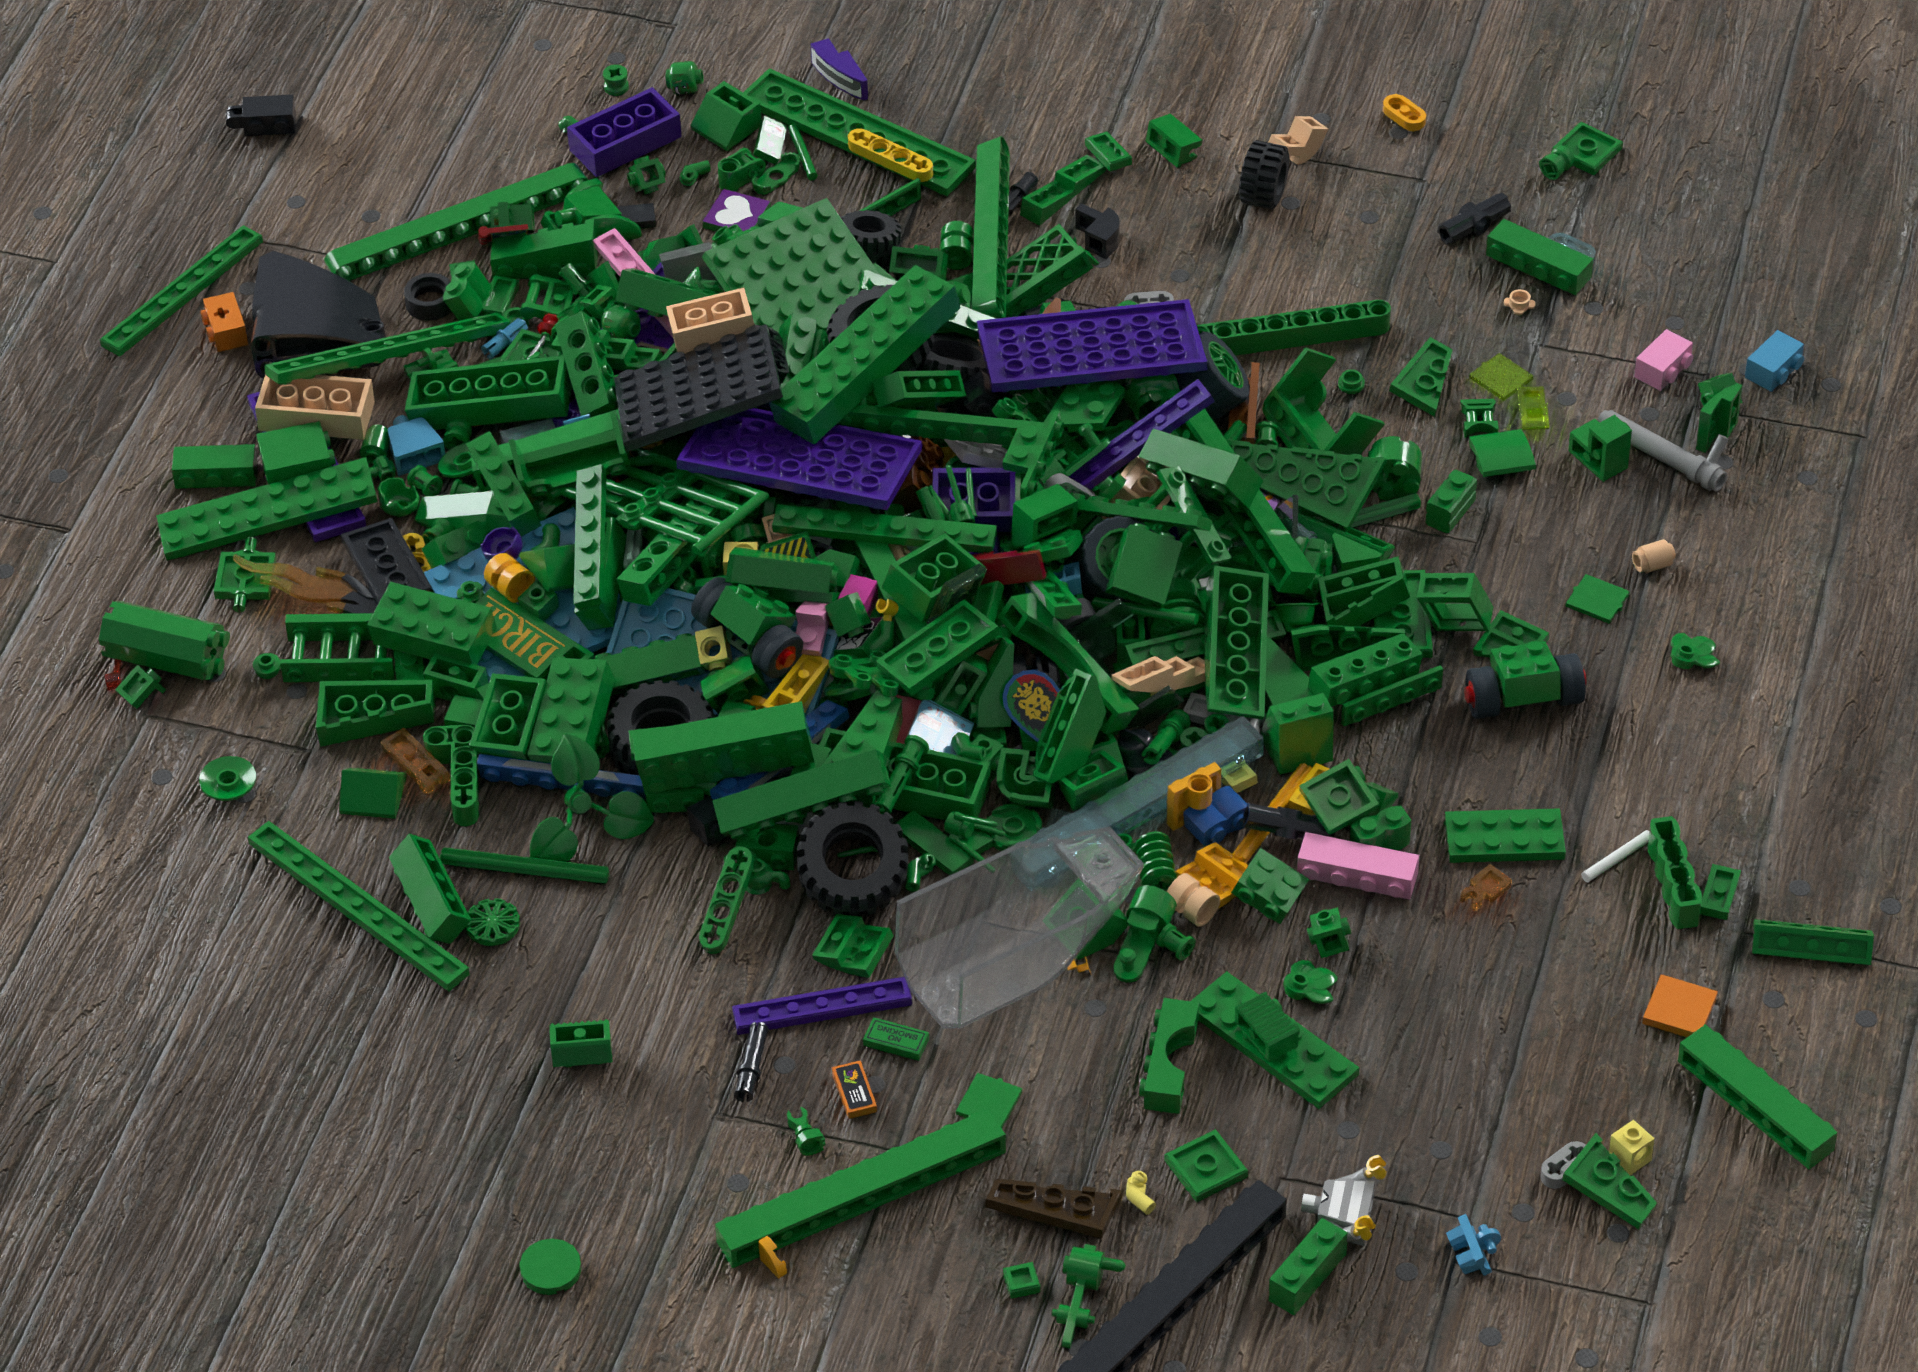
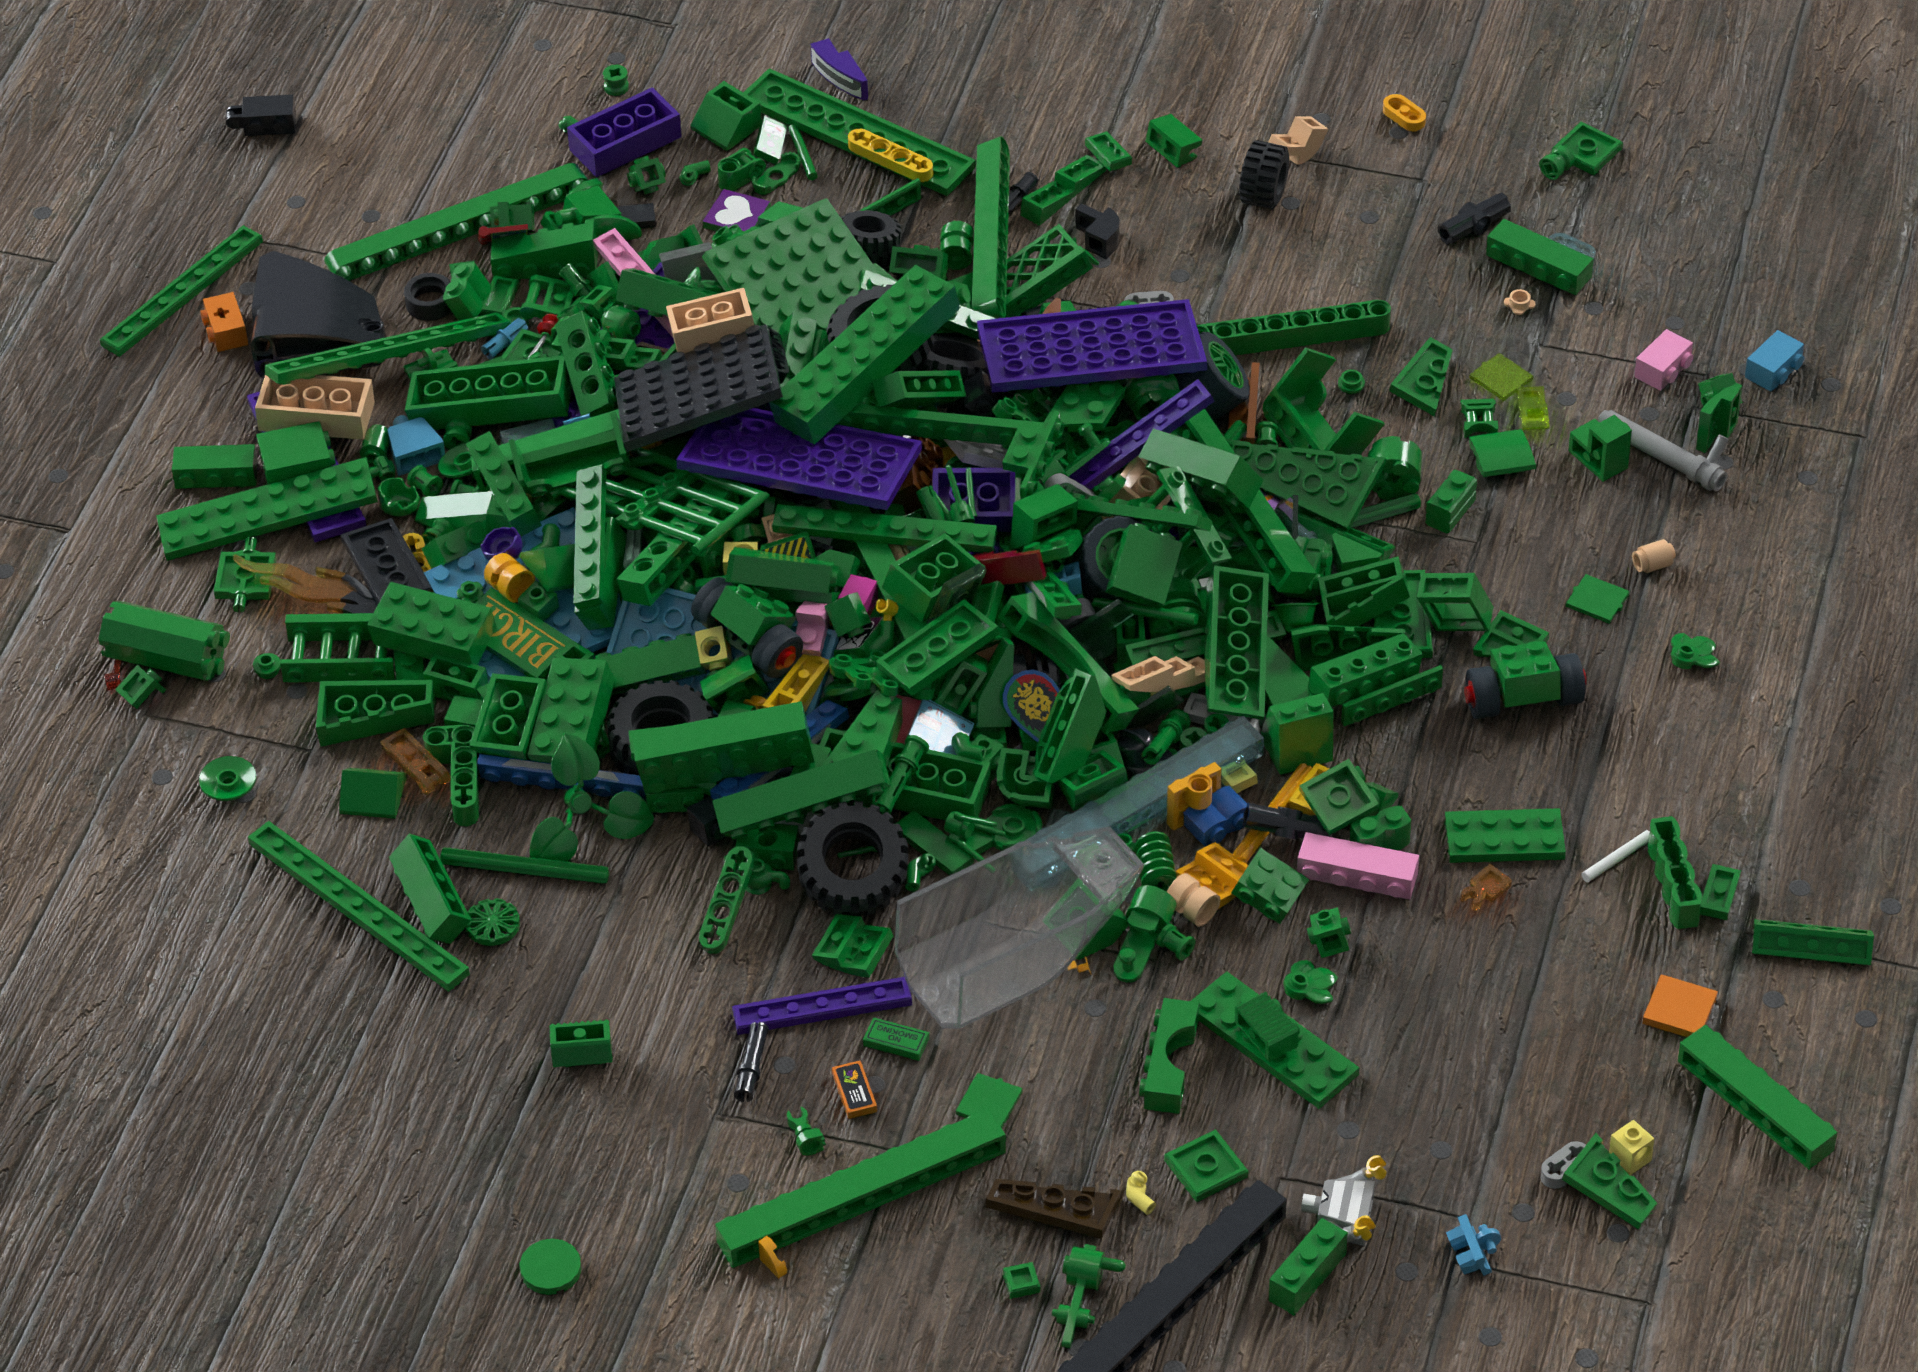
green head [665,61,704,95] -> none

